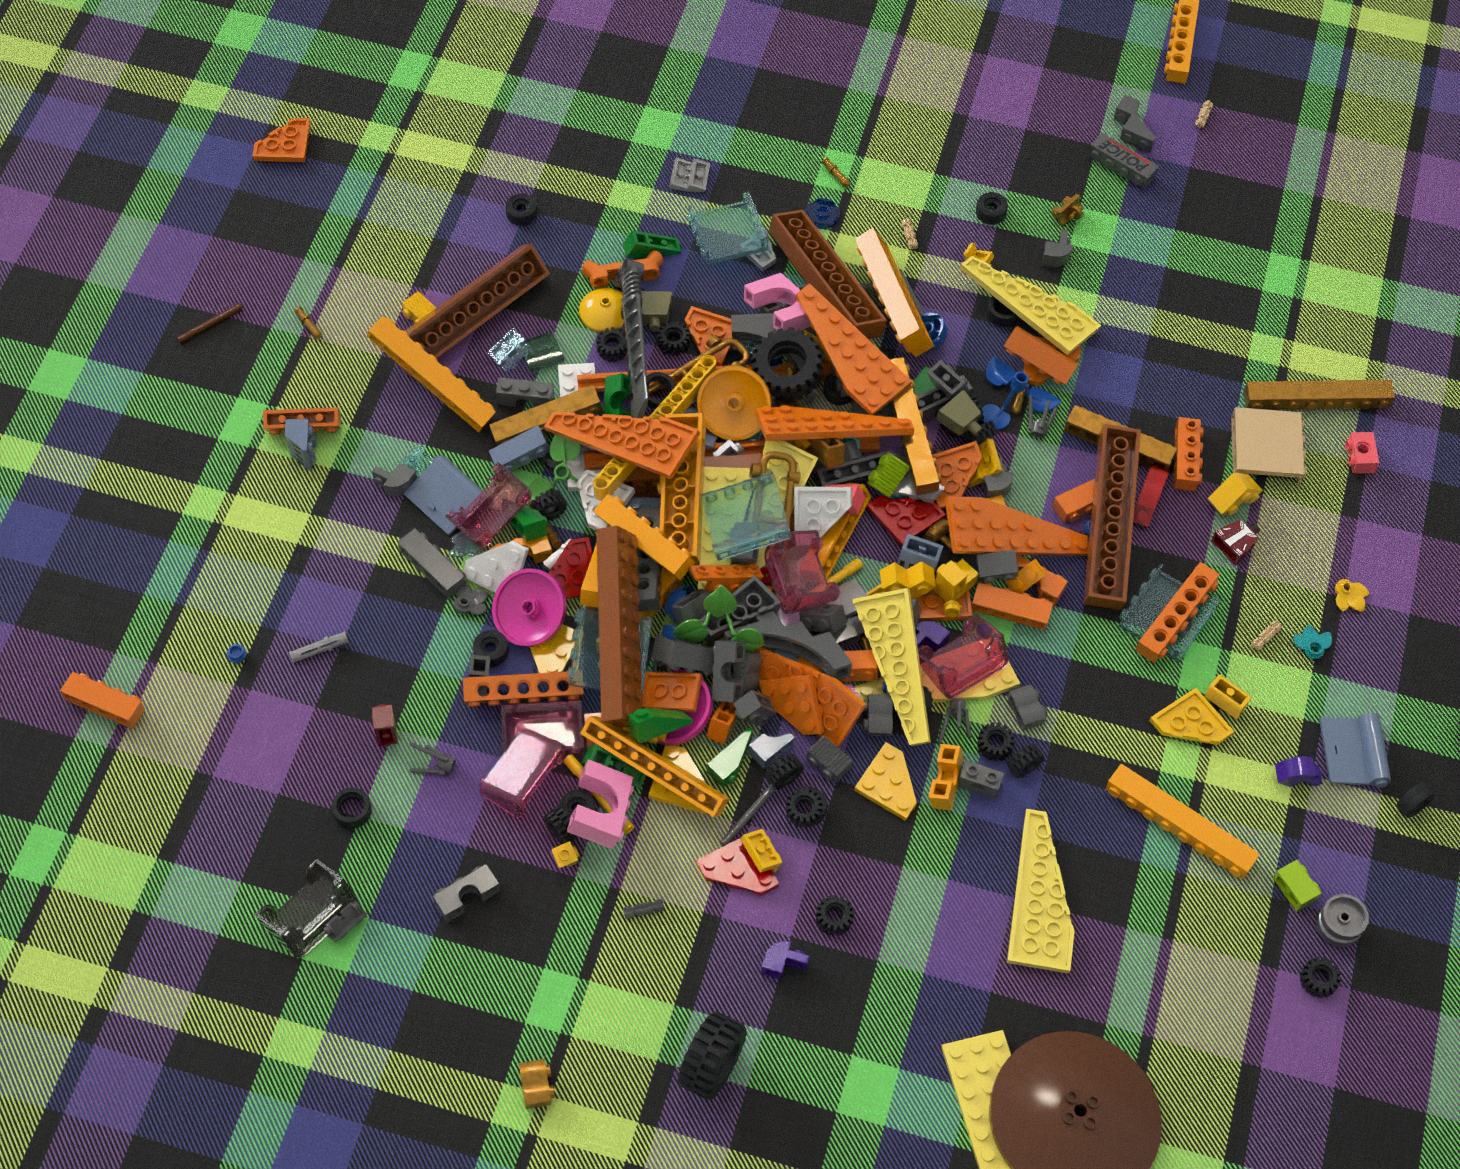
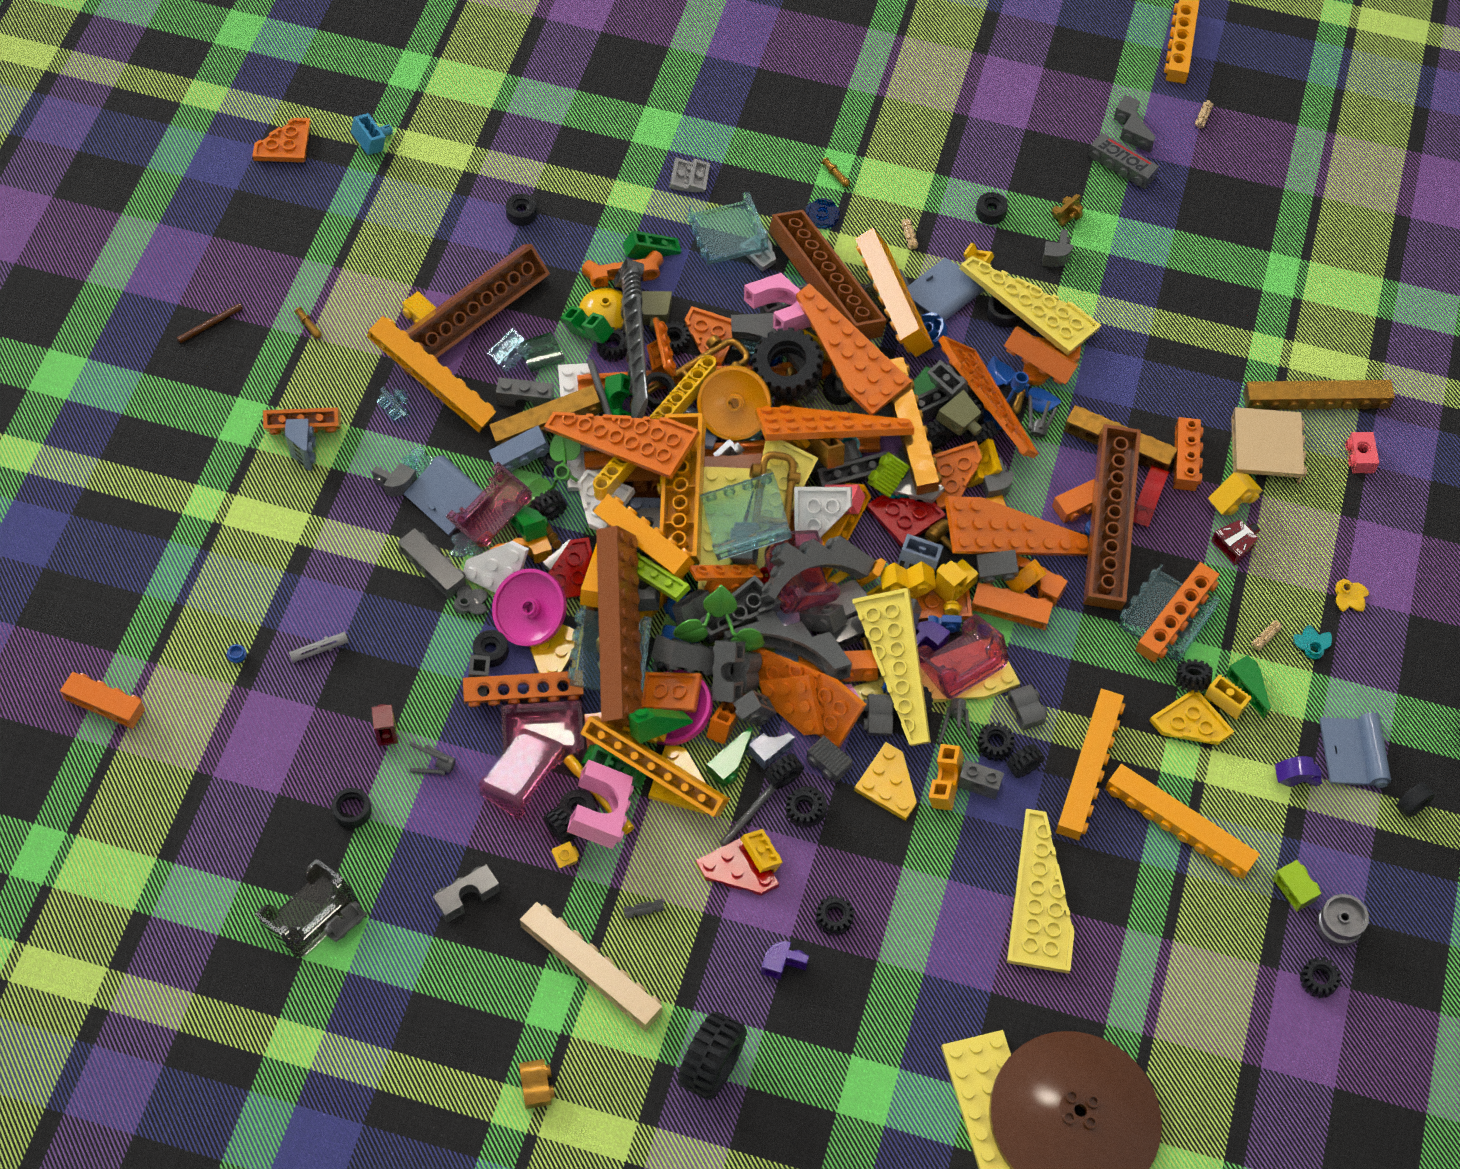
none -> dark azure brick [351,113,393,155]
none -> clear light blue hips [376,386,409,421]
none -> tan brick [520,902,662,1032]
none -> green arch [560,306,614,344]
none -> dark grey bar [587,359,612,415]
none -> lime plate [637,552,690,602]
none -> orange bracket [647,317,676,377]
none -> dark grey arch [760,535,875,602]
none -> light orange tile [856,558,886,587]
none -> sand blue door [907,257,984,321]
none -> black tyre [926,419,953,451]
none -> blue plate [928,615,962,633]
none -> orange wing [938,335,1039,459]
none -> light orange brick [1056,688,1125,840]
none -> black tyre [1176,659,1213,693]
none -> green slope [1226,655,1271,719]

